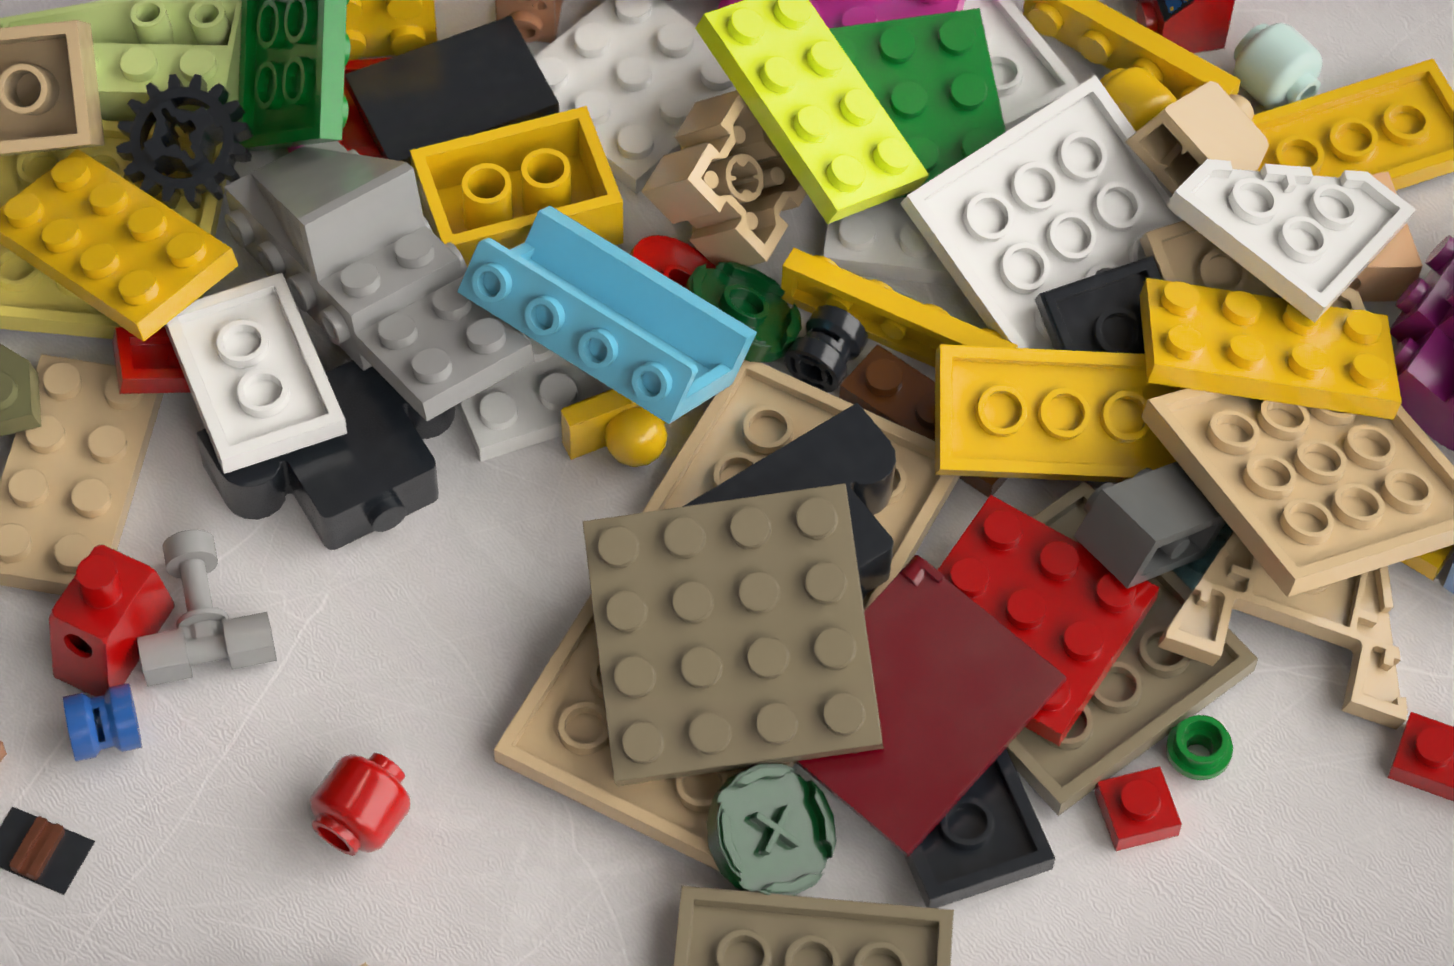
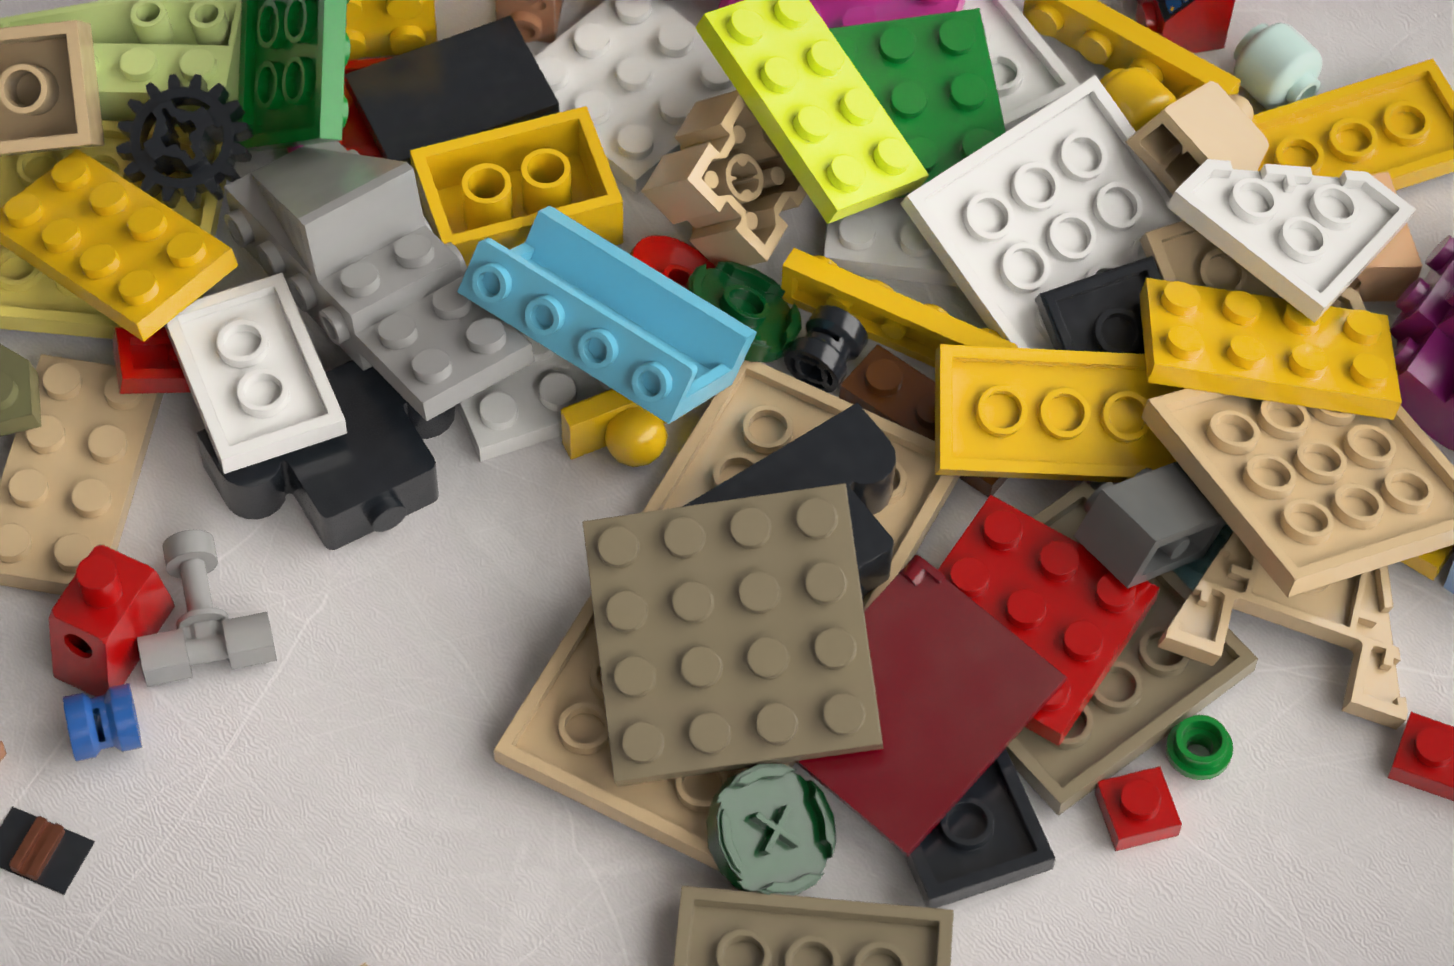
red head [310,753,410,856] -> none

